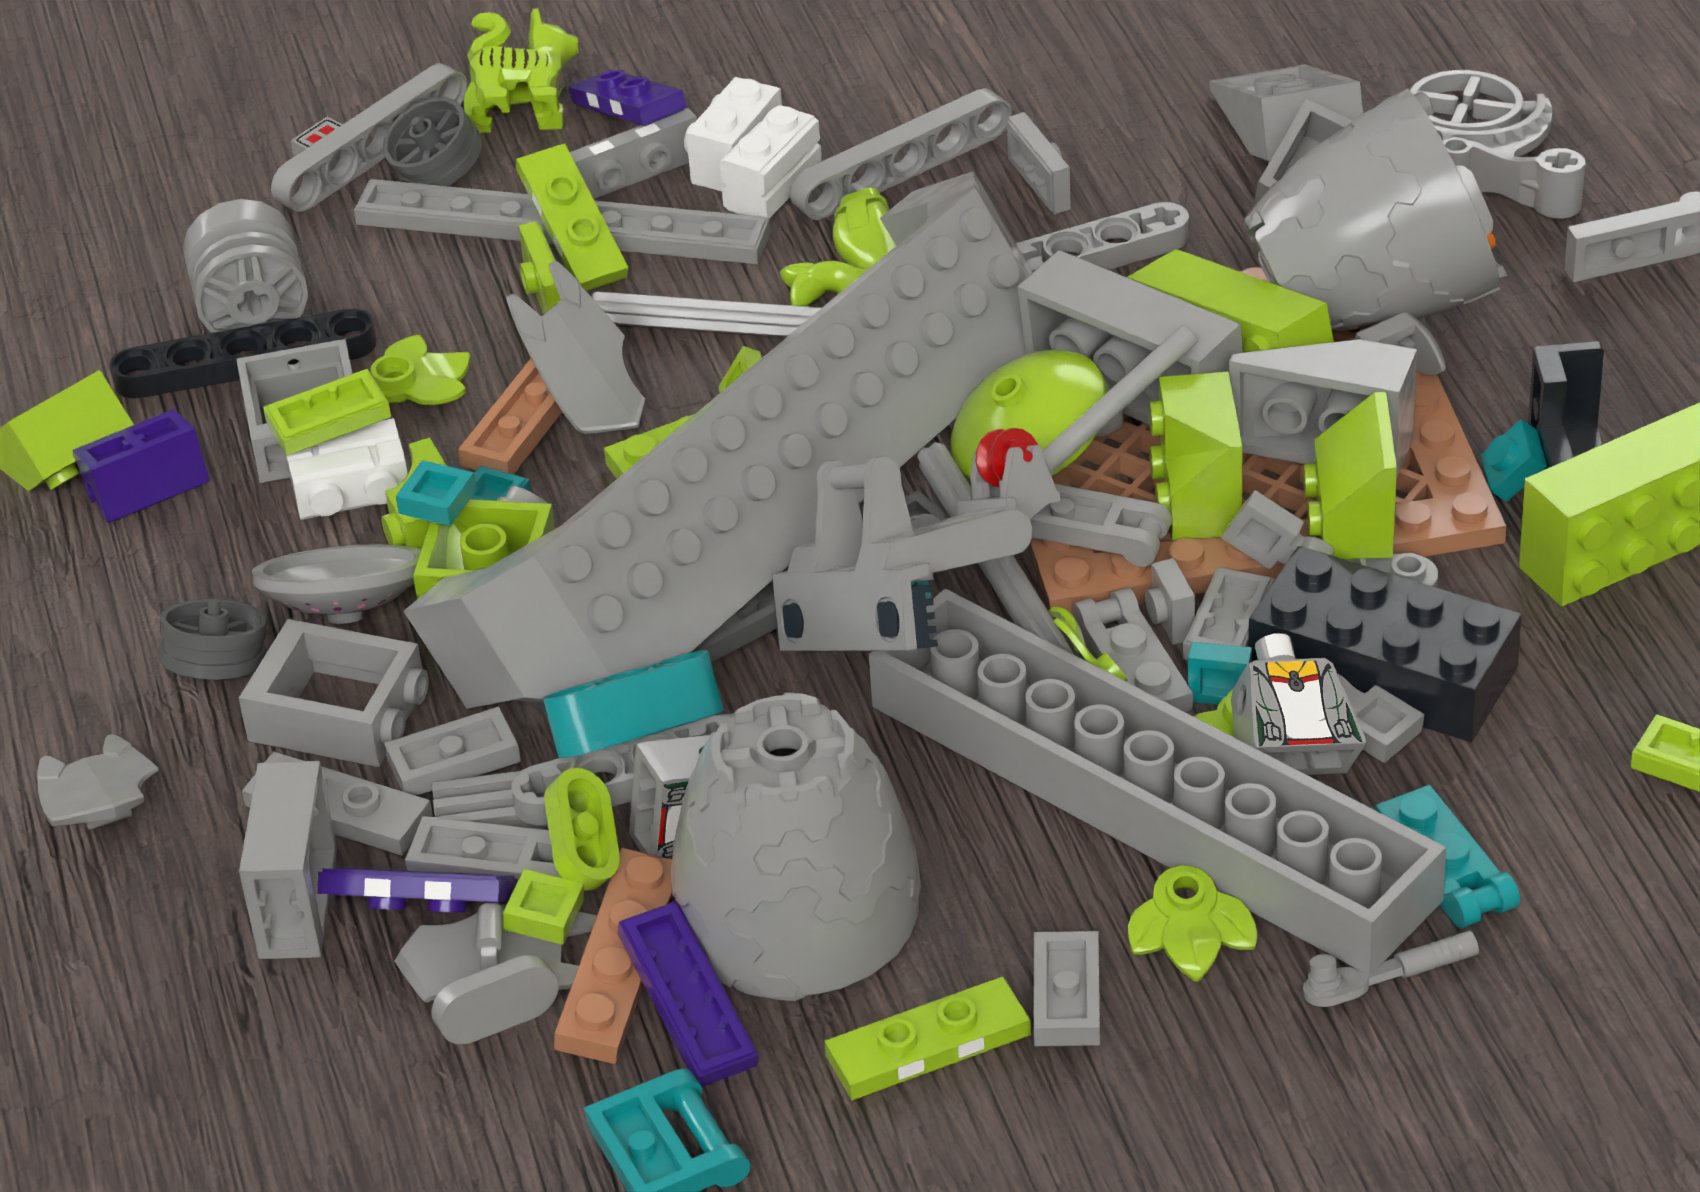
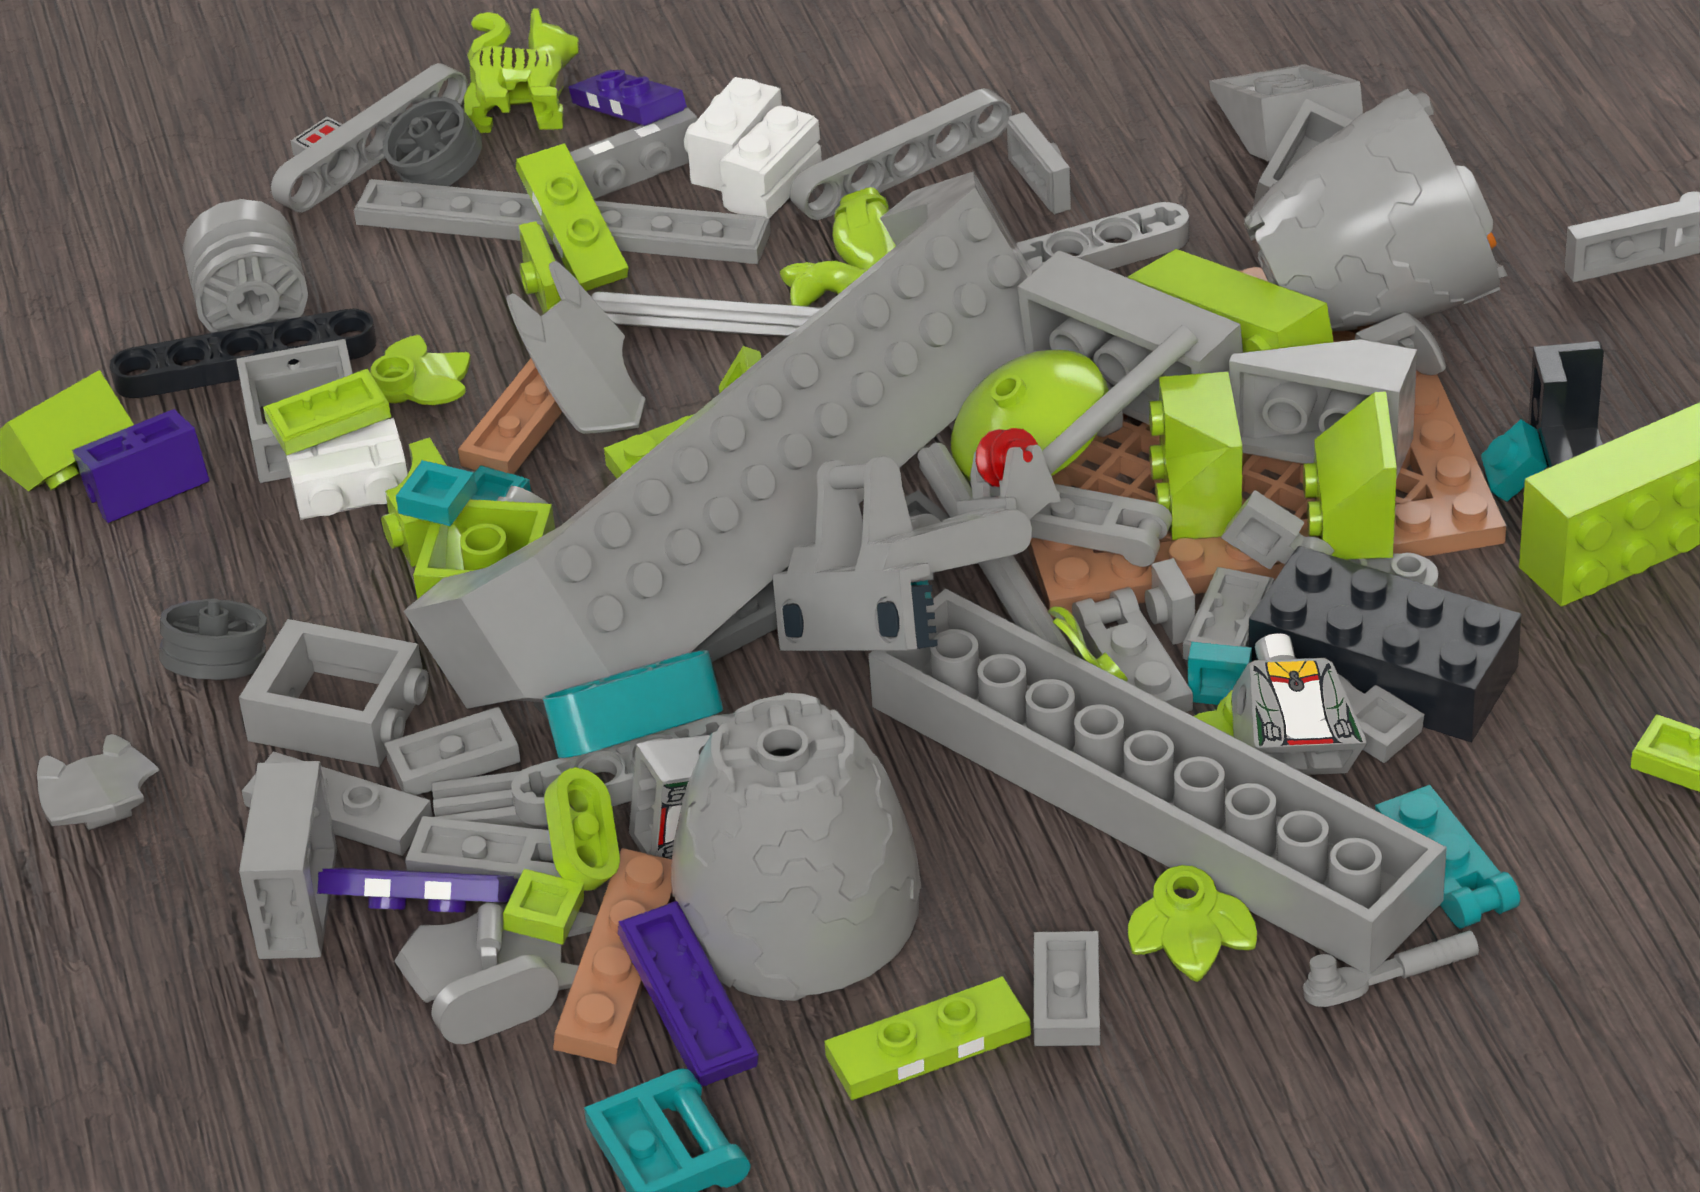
light grey dish [252,544,421,624] -> none
light grey piece [1410,70,1585,219] -> none

